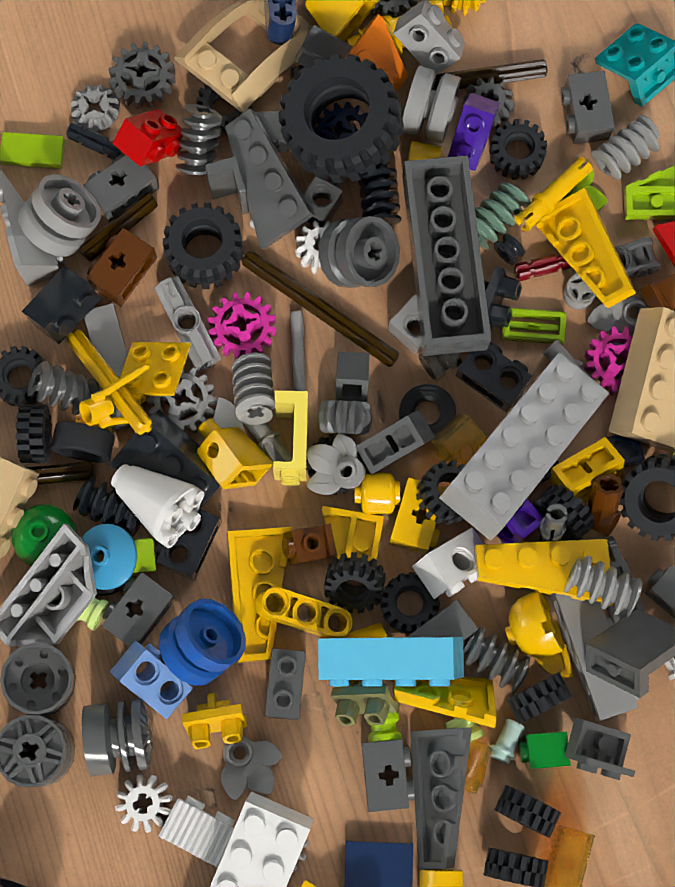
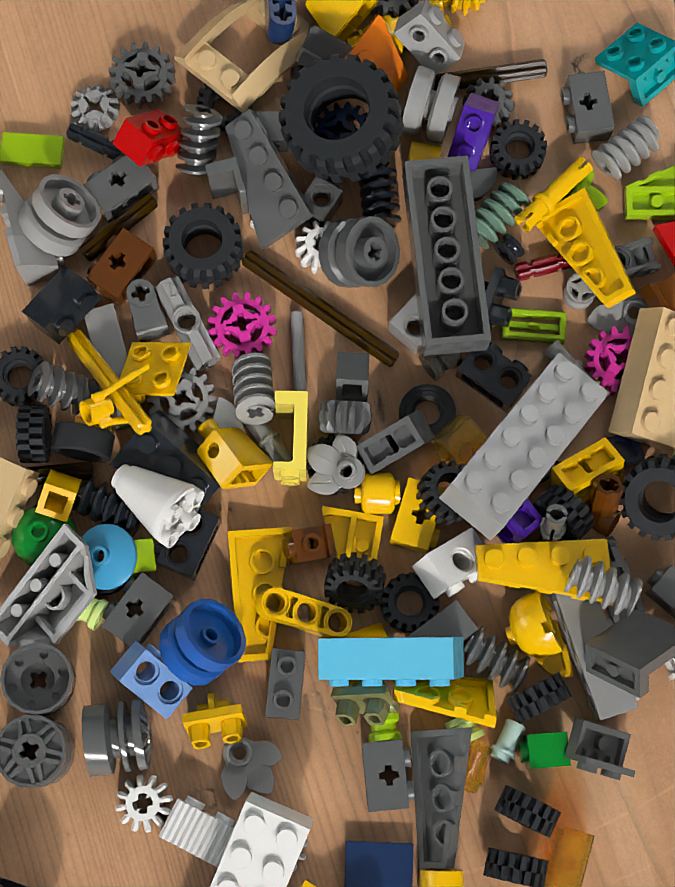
none -> yellow brick [35,469,82,522]
none -> dark grey piece [126,279,170,342]
none -> dark grey tile [470,167,497,202]

